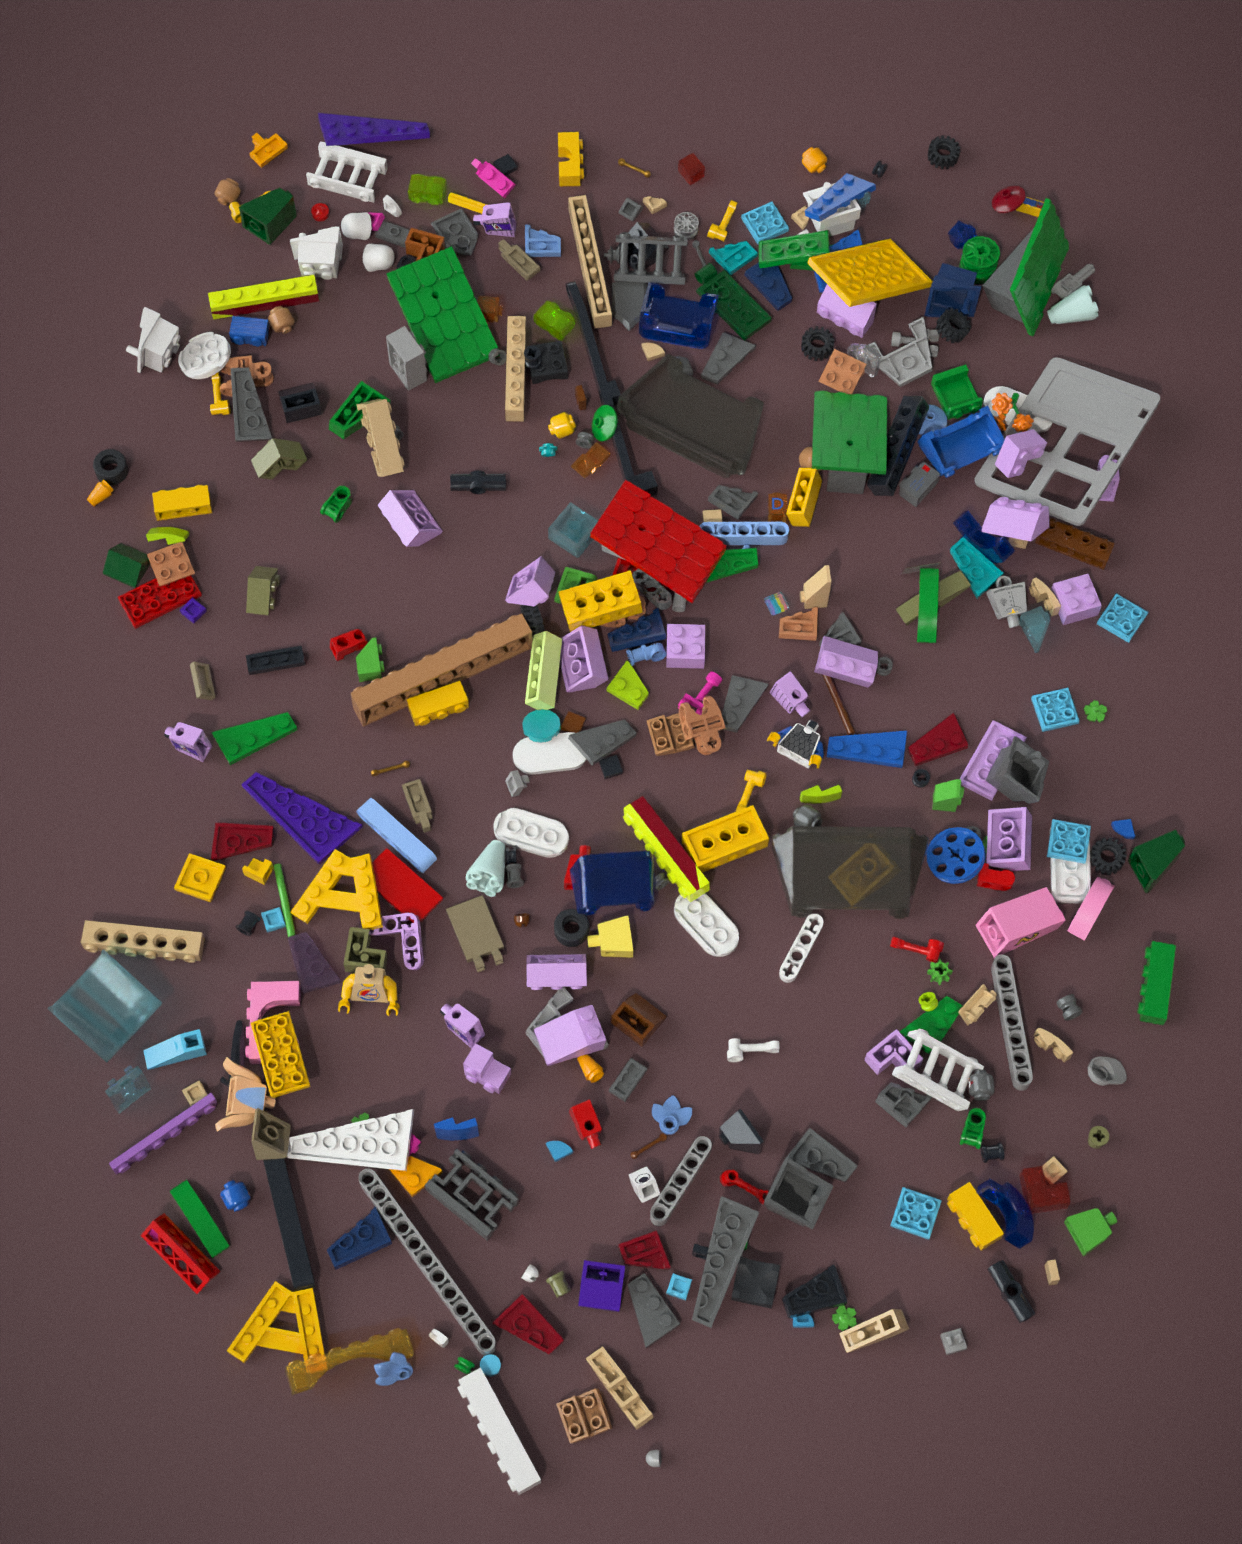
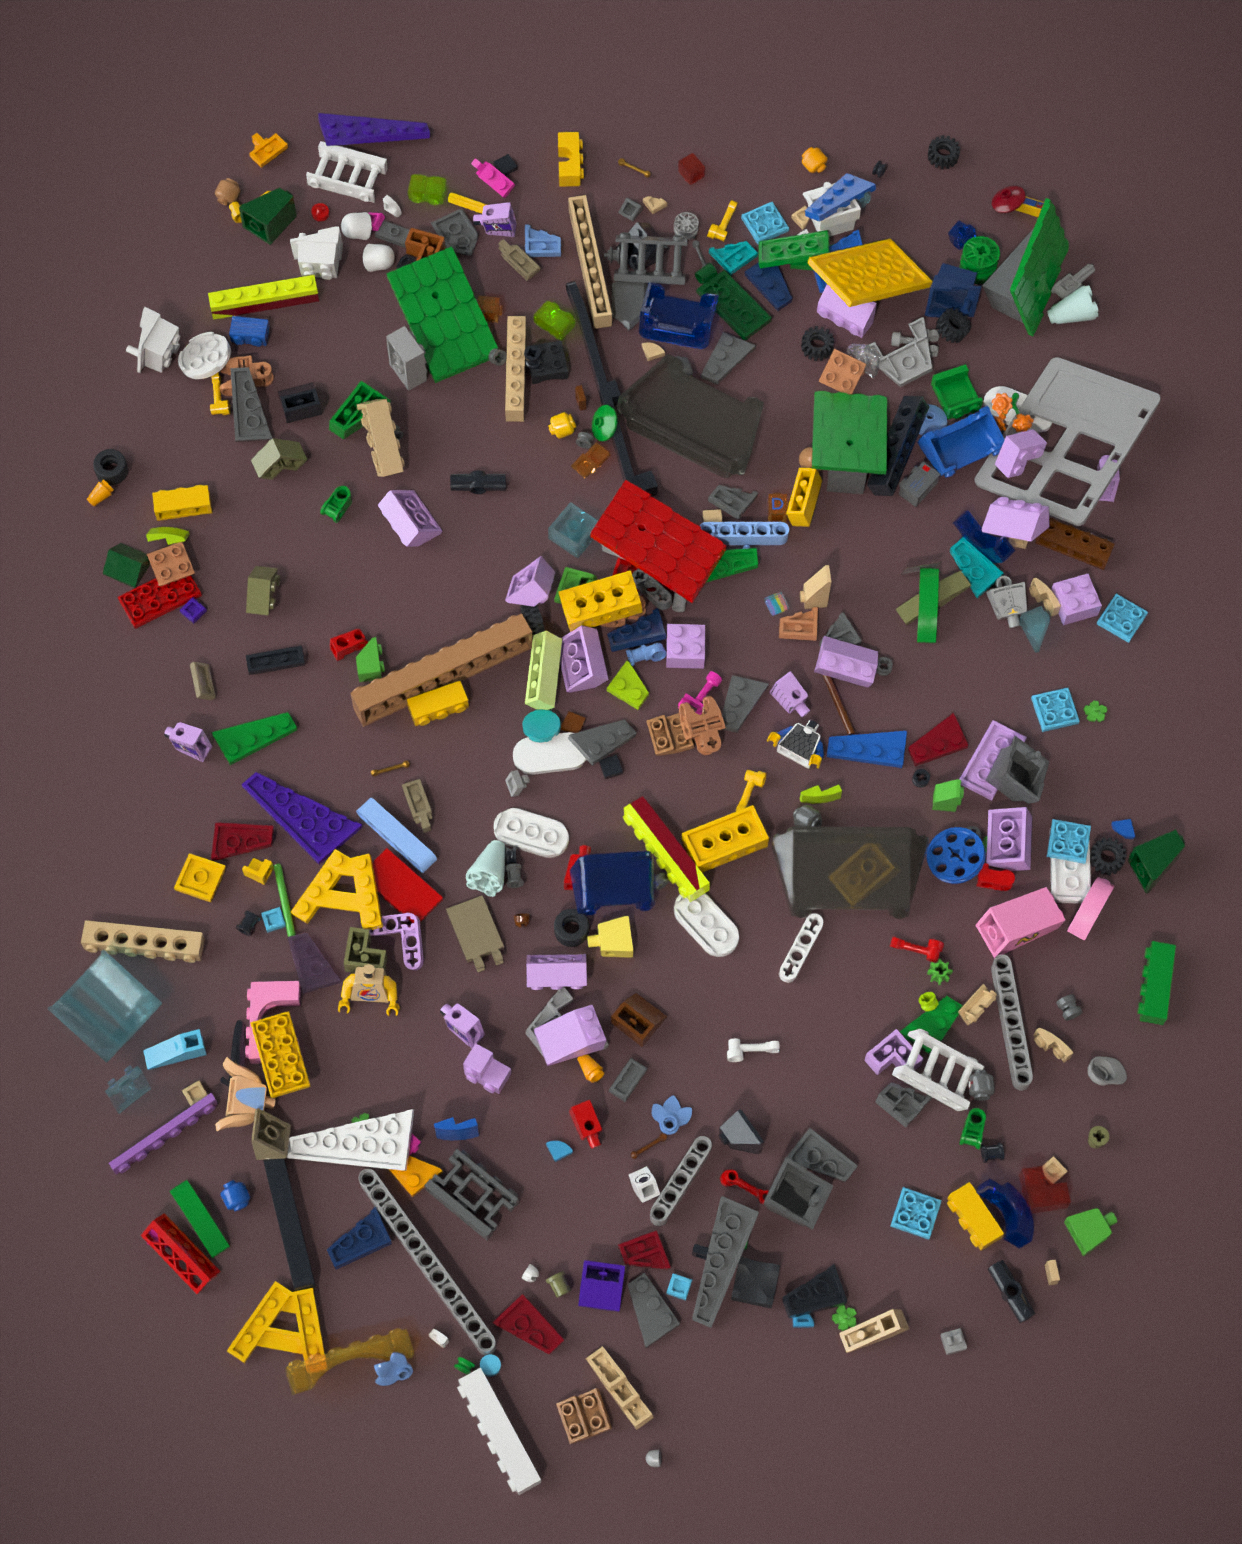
medium nougat head [268,306,295,334] -> none
teal plate [539,443,557,457] -> none

